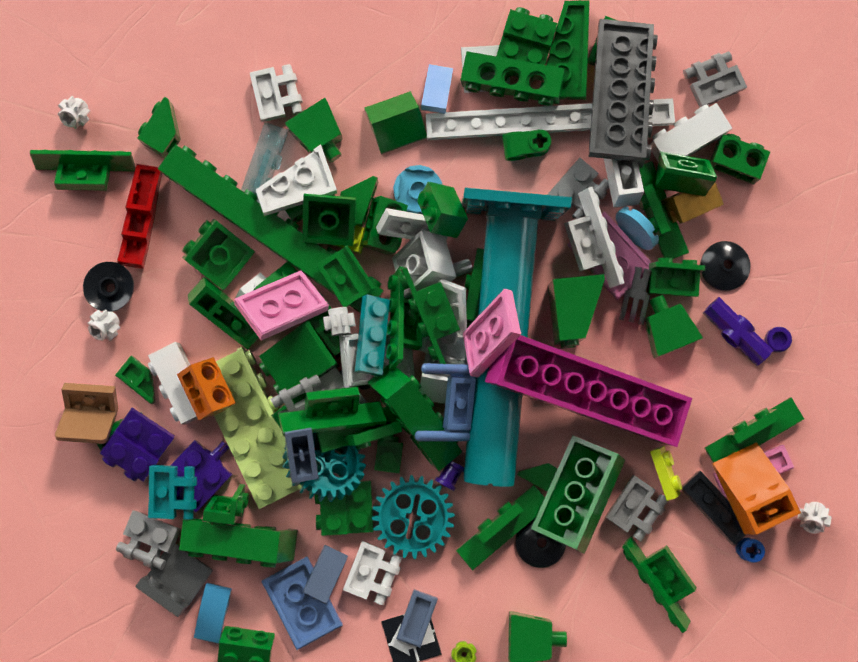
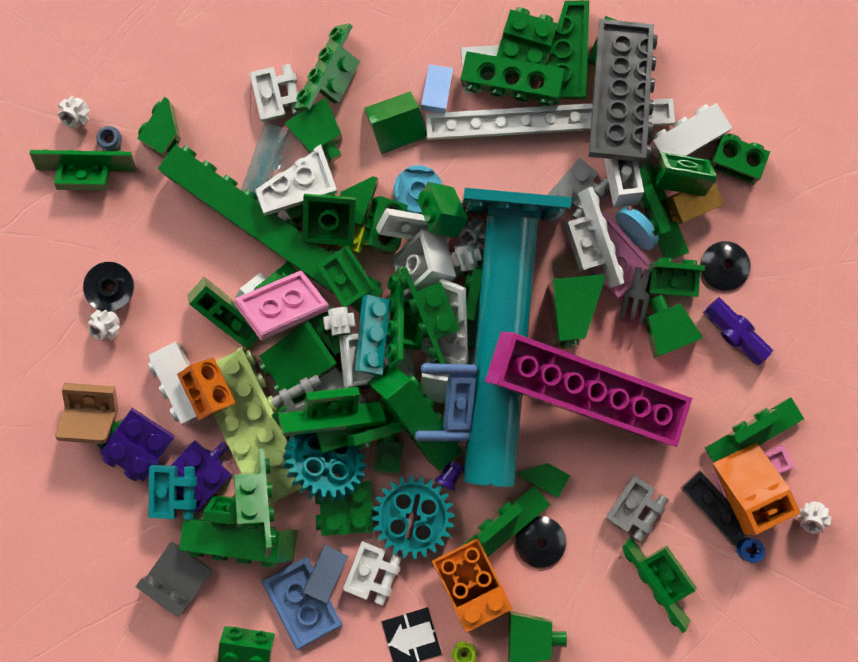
green tile [115,356,155,404] -> none
light grey plate [116,510,181,570] -> none
red slope [117,164,162,269] -> none
green plate [182,219,255,291] -> none
dark azure slope [194,583,232,643] -> none
sand blue slope [285,428,318,483] -> none
sand blue tile [396,589,438,648] -> none
bright pink tile [463,289,521,378] -> none
green piece [502,129,551,161] -> none
green slope [531,435,625,554] -> none
neon yellow plate [650,446,682,501] -> none
light grey plate [683,51,747,108] -> none
dark purple tile [765,327,792,352] -> none
none -> sand blue plate [96,126,122,151]
none -> bracket [234,449,276,557]
none -> green bracket [293,23,360,111]
none -> orange slope [432,538,513,633]
none -> white gear [450,241,482,271]
none -> gear [459,216,486,247]

